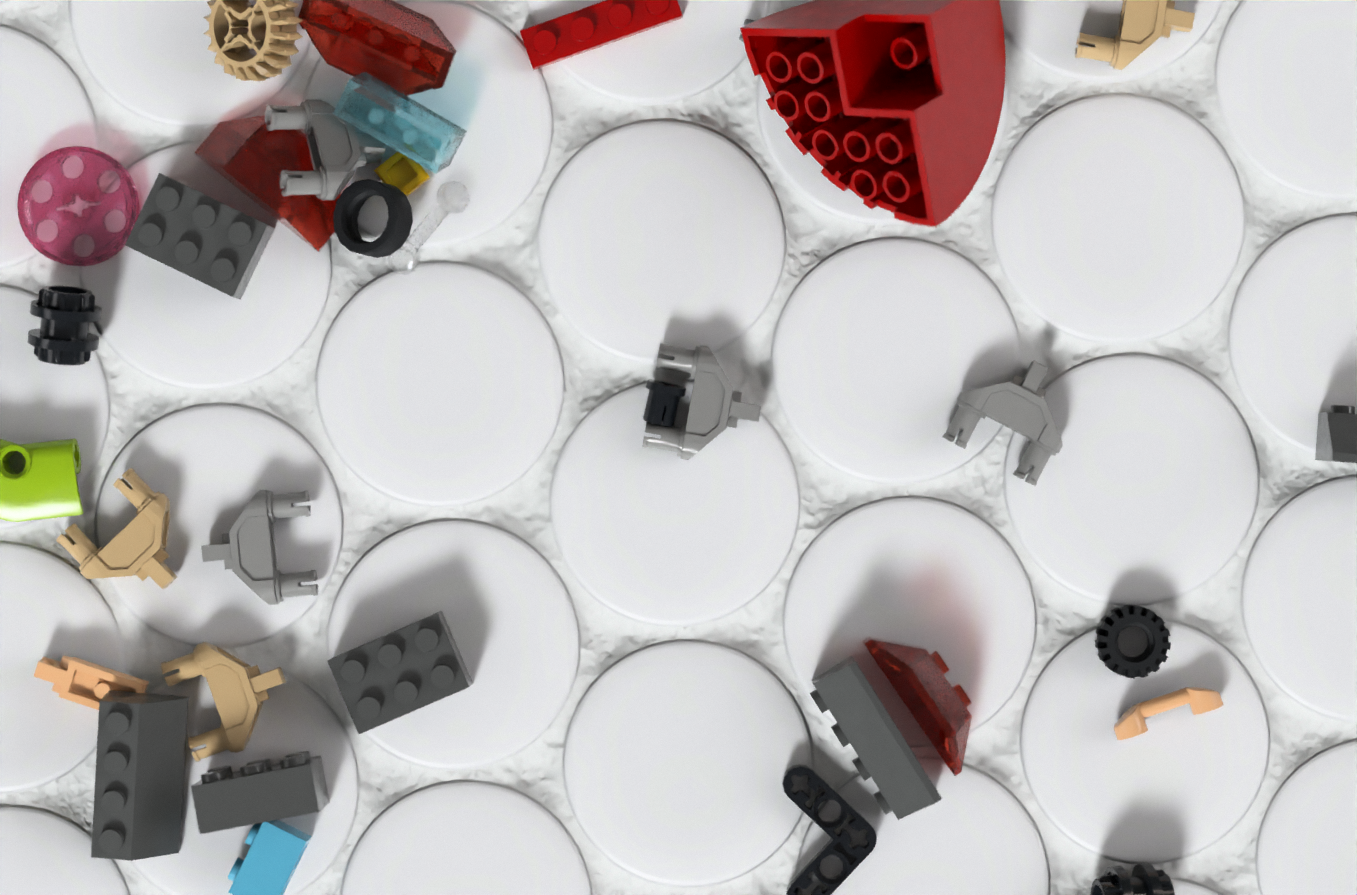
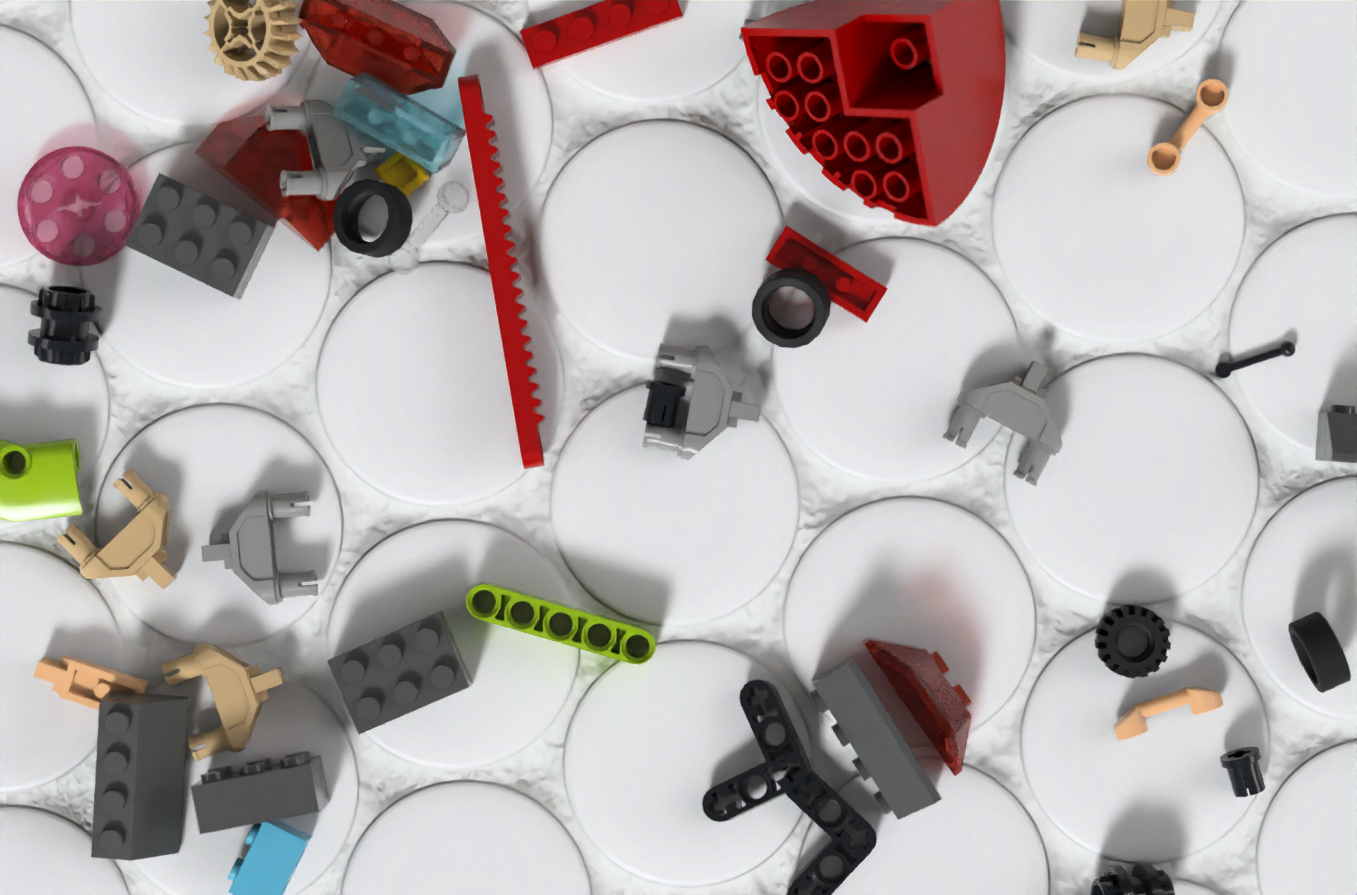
none -> red gear [458,74,546,469]
none -> lime beam [466,582,656,665]
none -> black beam [702,680,812,822]
none -> black tyre [752,268,831,348]
none -> red plate [765,226,888,323]
none -> light nougat bar [1147,79,1229,176]
none -> black hinge [1215,341,1296,378]
none -> black bush [1220,747,1265,797]
none -> black tyre [1288,612,1351,693]

